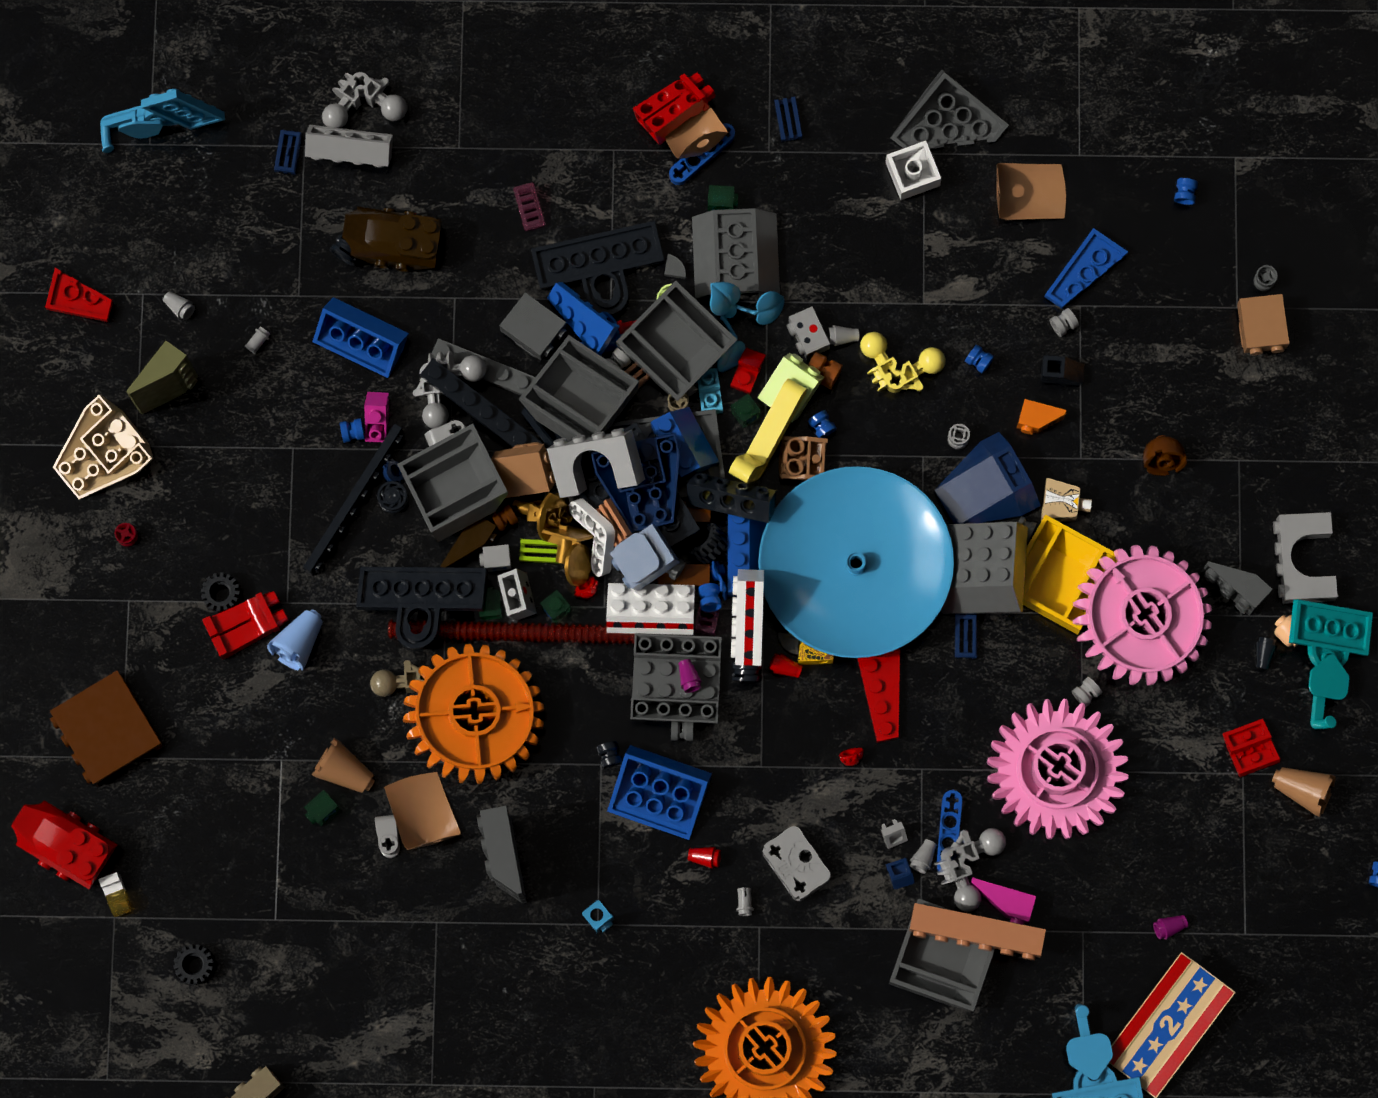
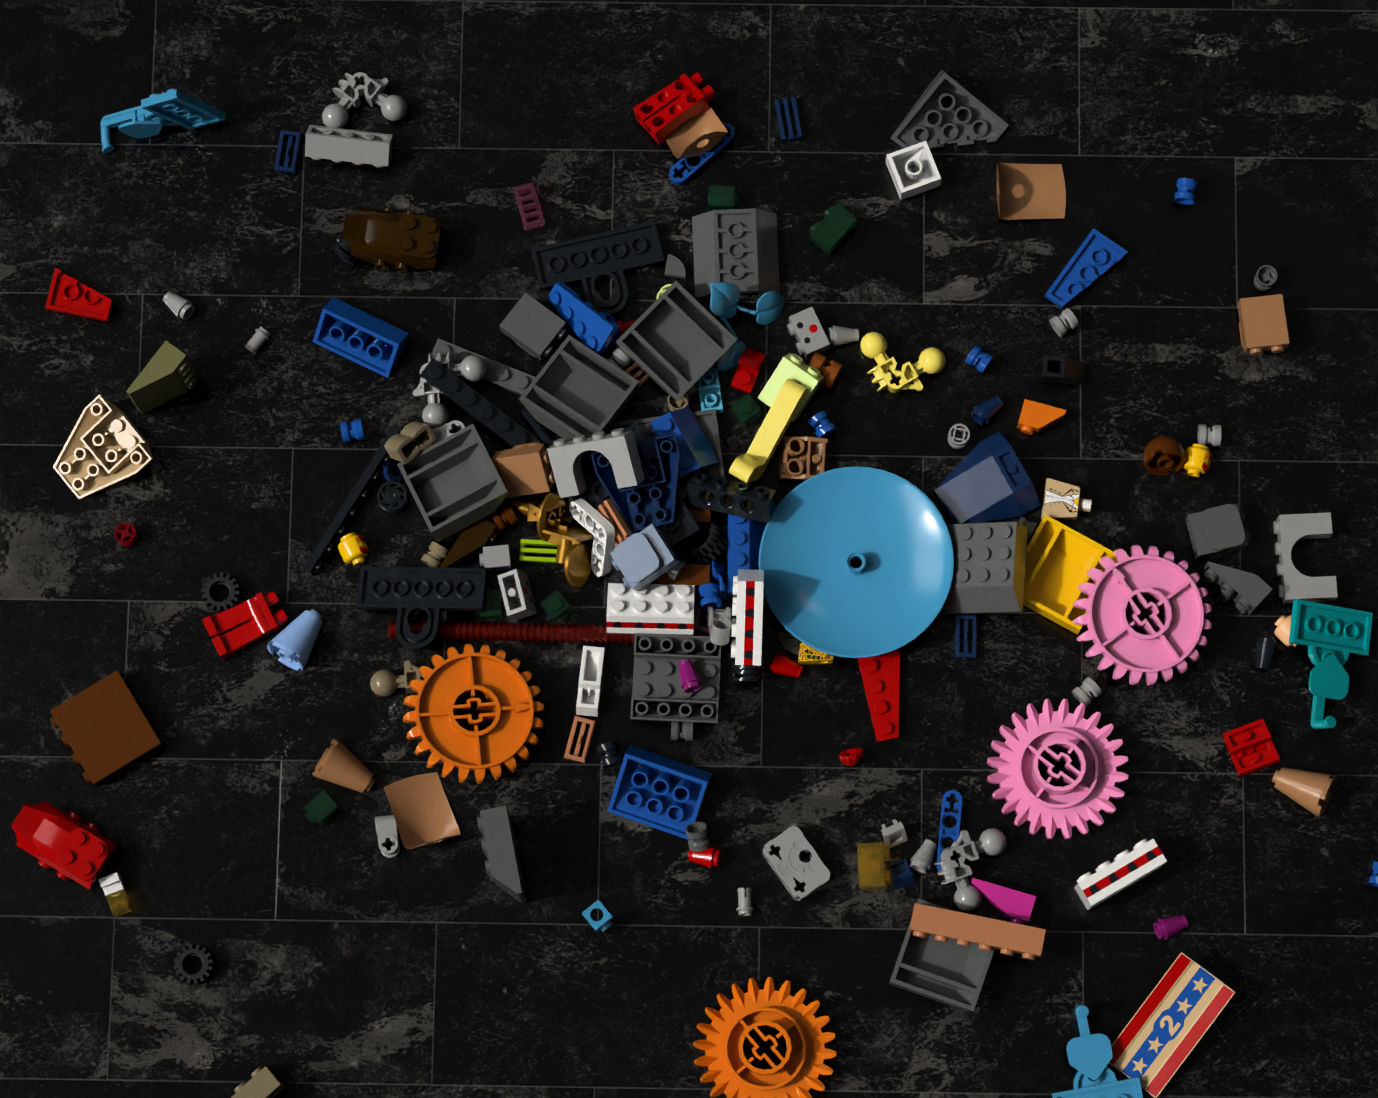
dark pink slope [364,392,389,442] -> none
red animal [574,576,598,598] -> none
none -> yellow head [338,532,369,566]
none -> dark tan brick [384,421,436,463]
none -> dark tan wheel [421,541,449,567]
none -> nougat tile [564,716,596,764]
none -> white slope [576,646,605,717]
none -> dark grey wheel [685,822,710,852]
none -> light grey piece [707,607,732,646]
none -> clear green brick [810,203,857,255]
none -> clear yellow brick [857,842,891,890]
none -> dark blue cone [971,396,1004,425]
none -> white brick [1074,838,1167,910]
none -> yellow head [1184,444,1212,477]
none -> dark grey brick [1185,503,1251,560]
none -> light grey wheel [1197,424,1221,446]

